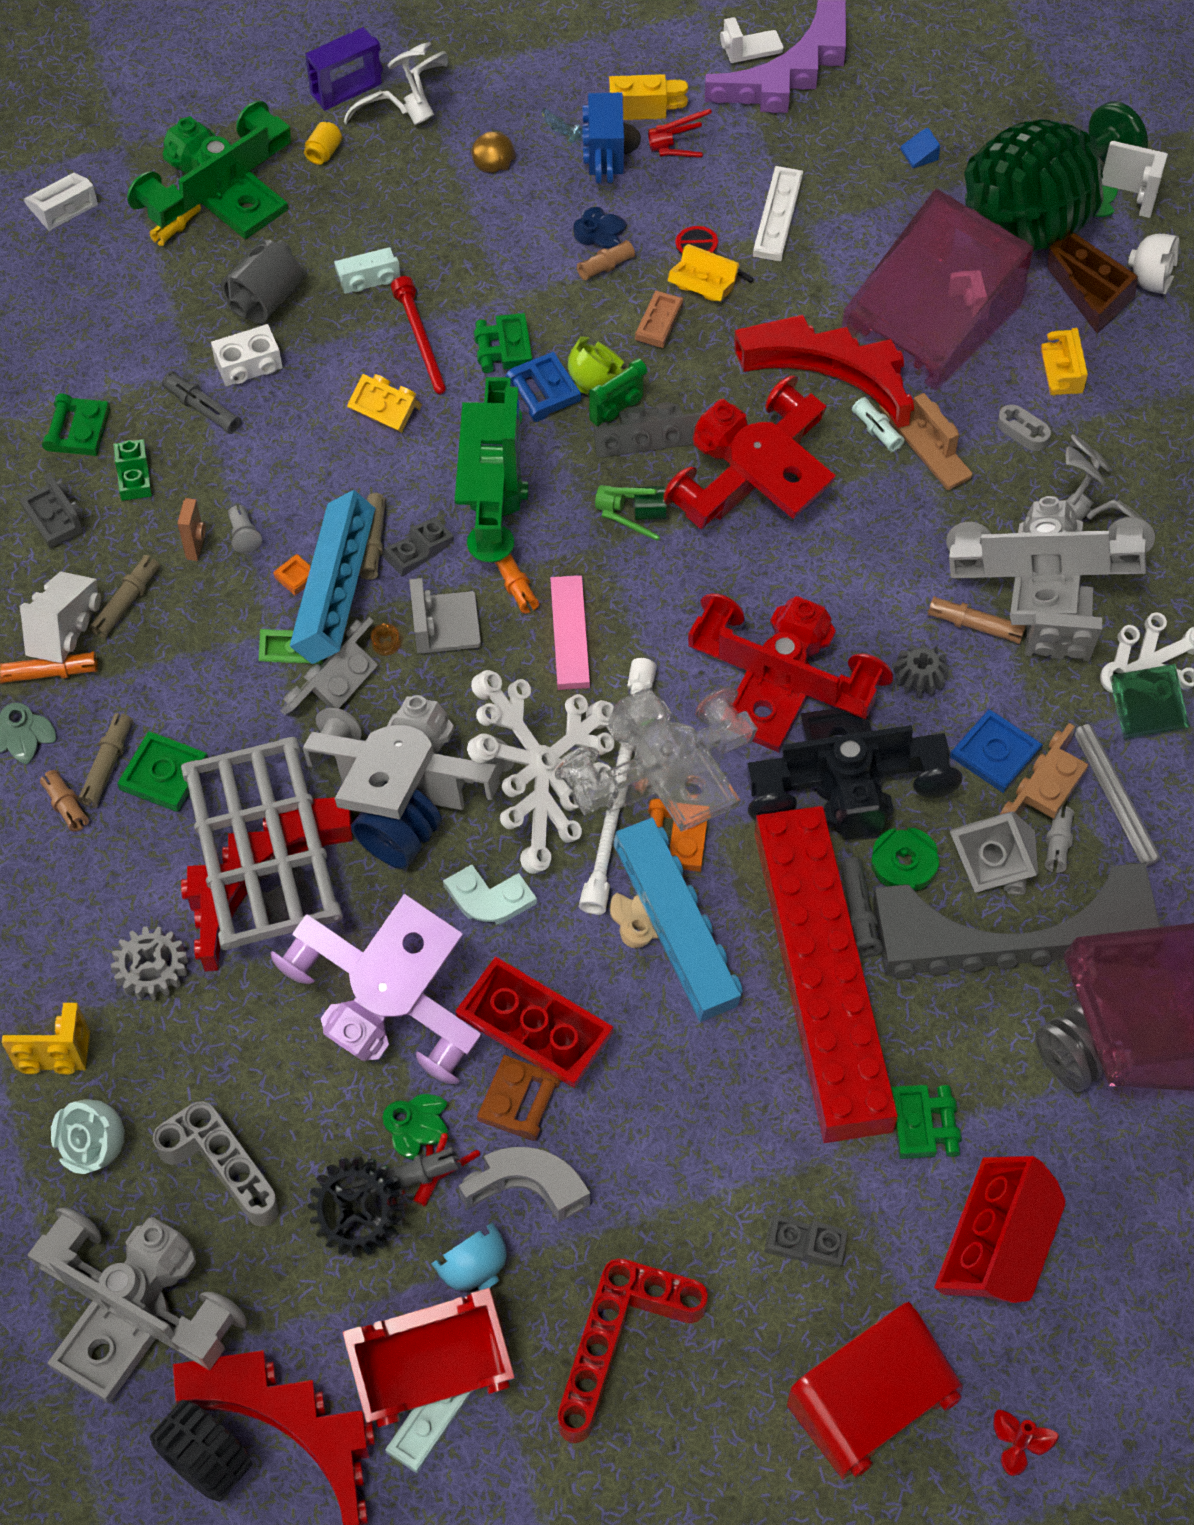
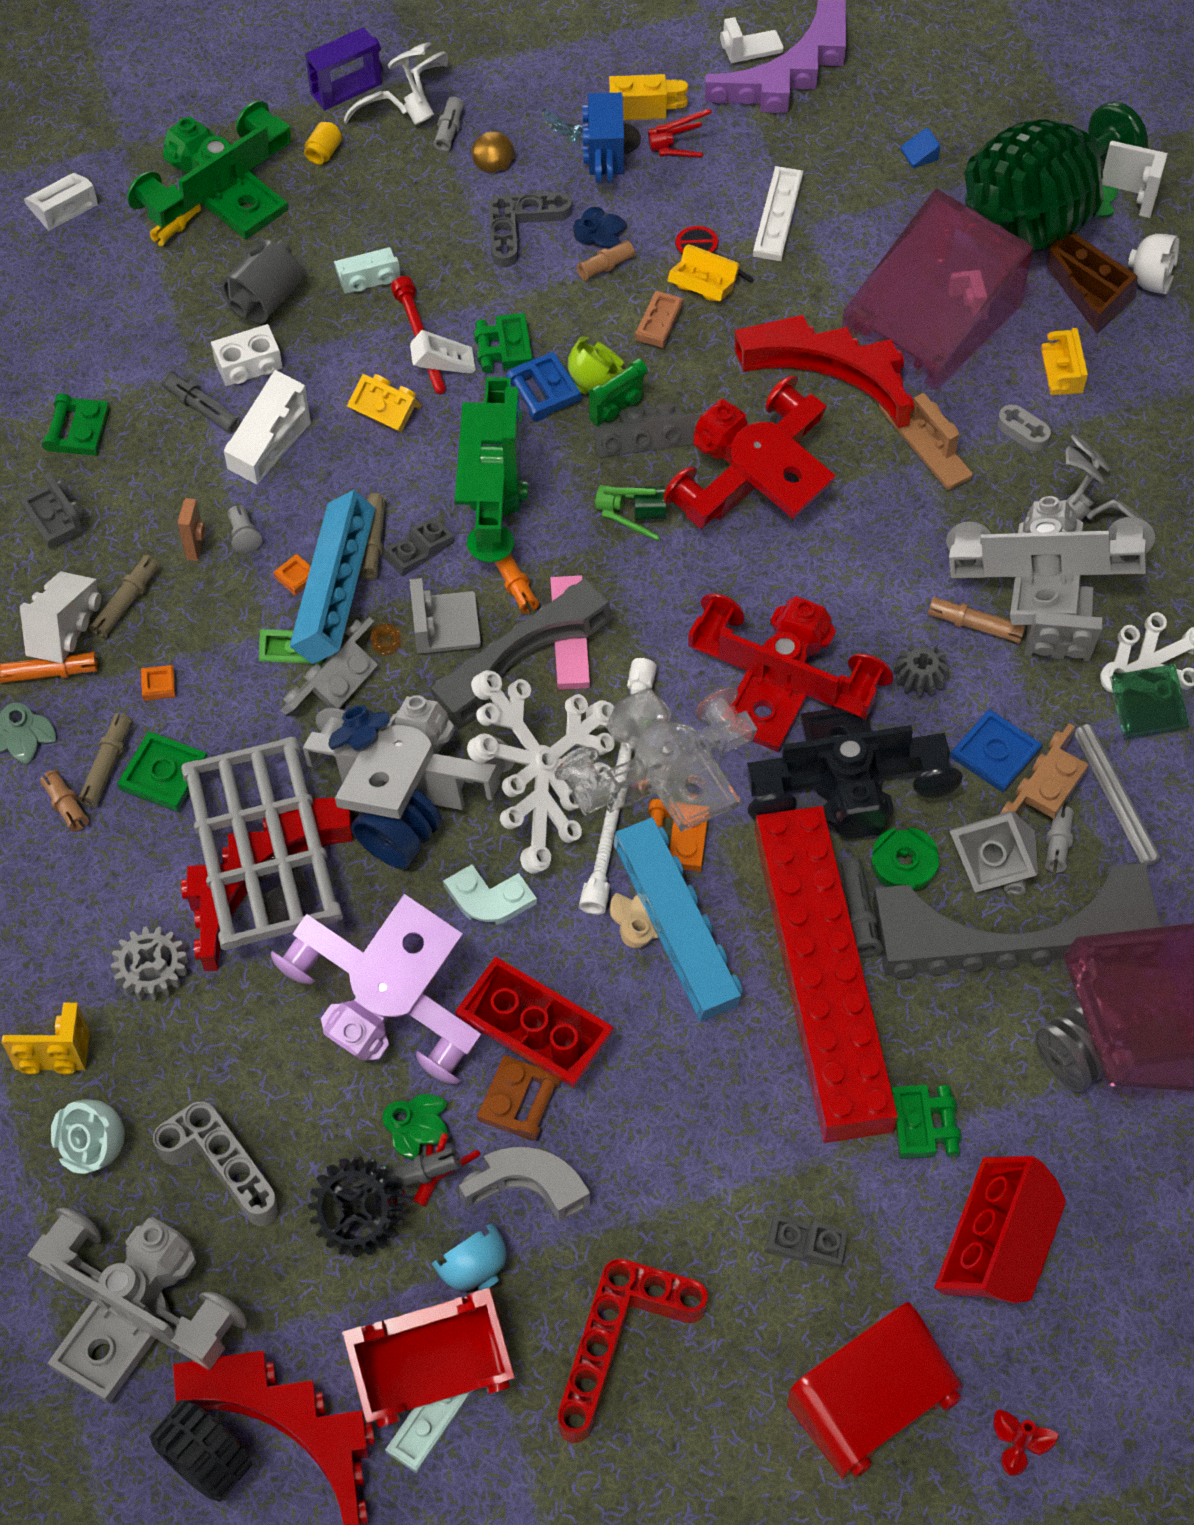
green slope [114,439,152,501] -> none
light aqua pin [852,397,905,452] -> none
none -> orange tile [141,665,176,701]
none -> white wedge [224,370,311,484]
none -> dark blue plate [328,705,390,750]
none -> white slope [410,330,475,374]
none -> dark grey arch [431,578,612,729]
none -> light grey pin [433,97,464,151]
none -> dark grey beam [488,192,572,268]

